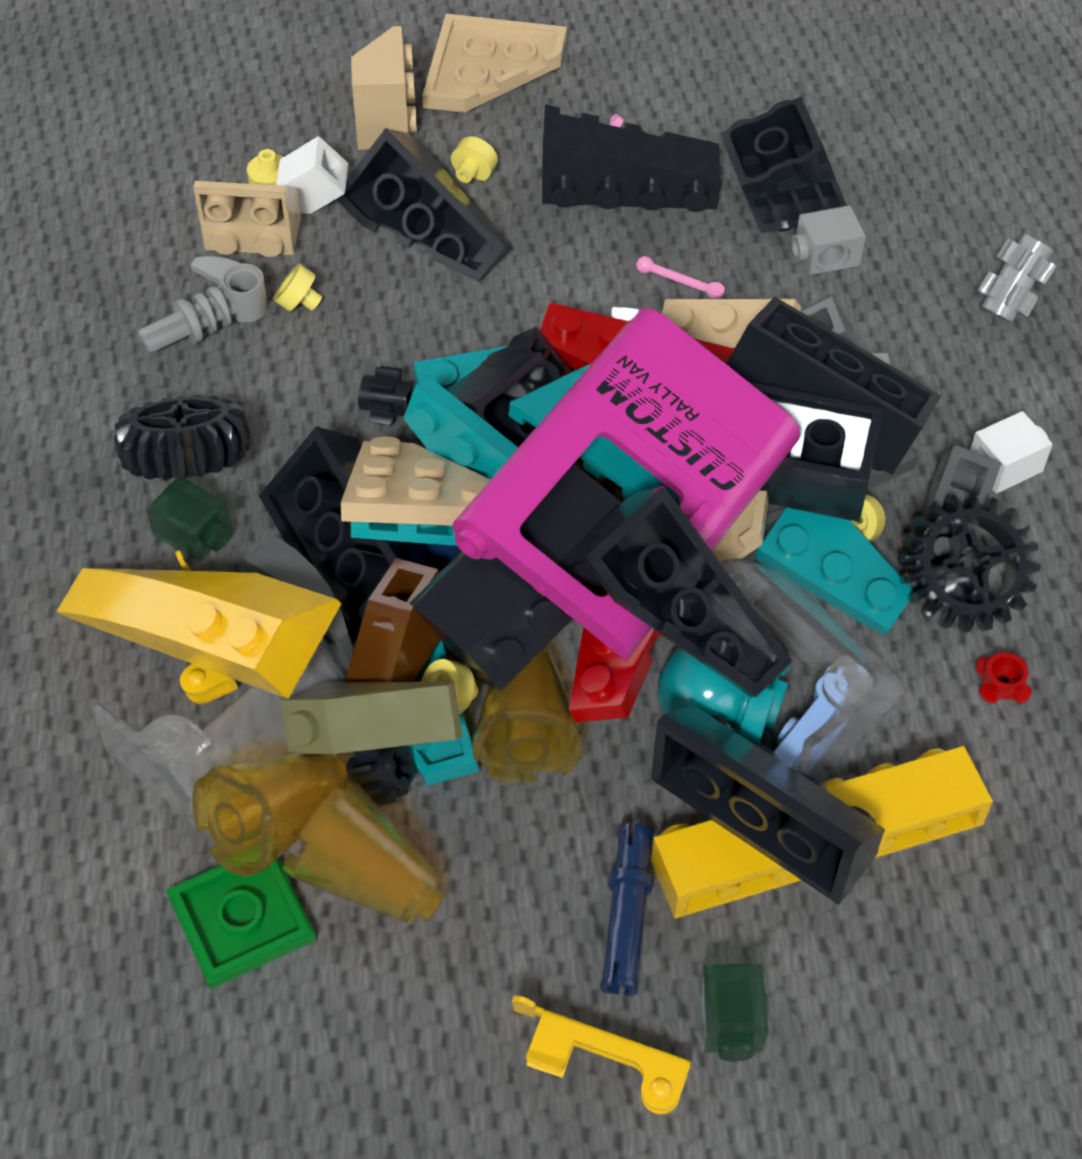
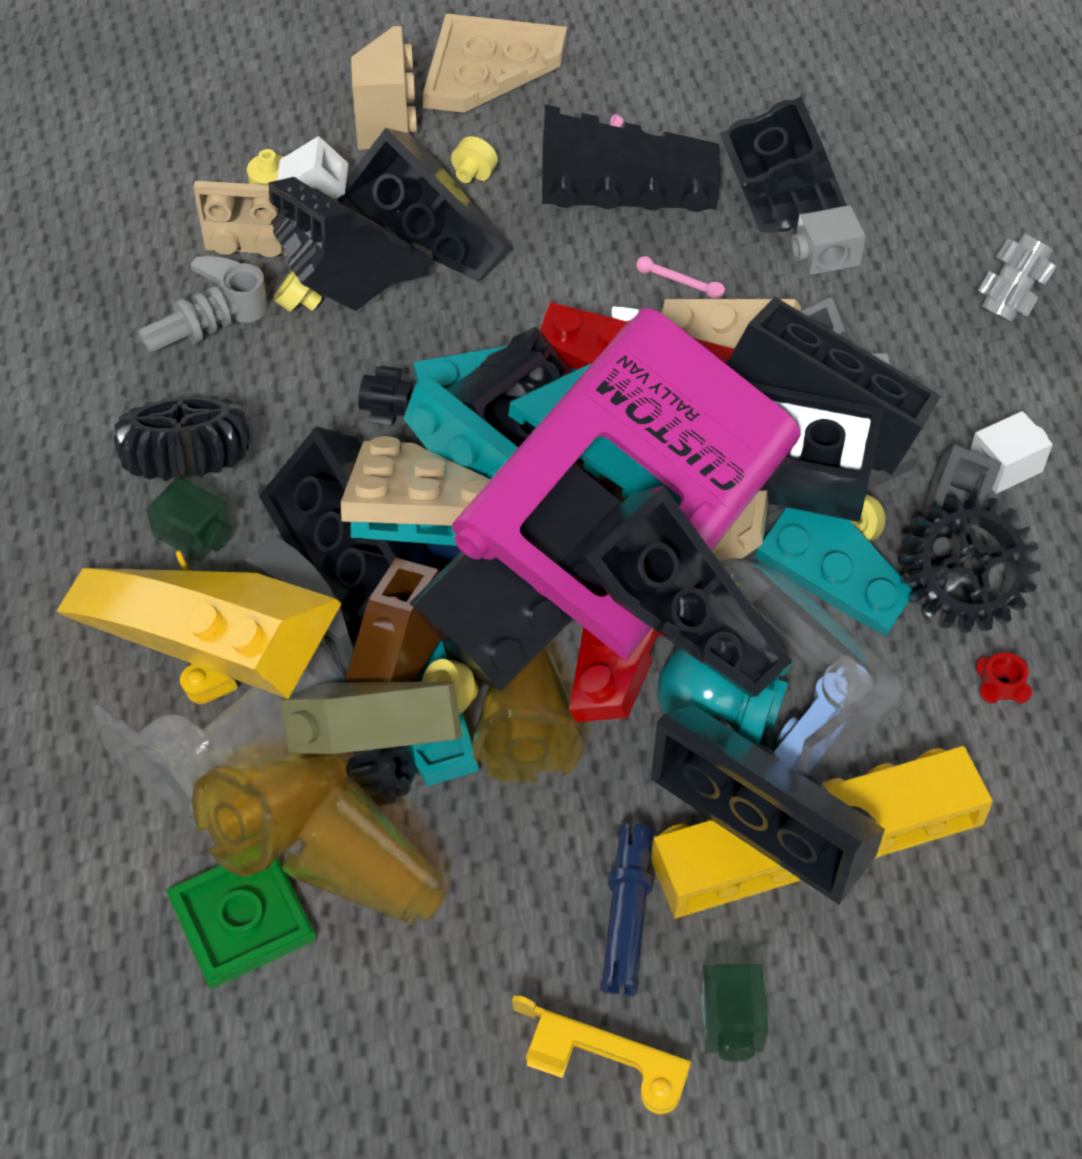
none -> black slope [268,177,430,311]

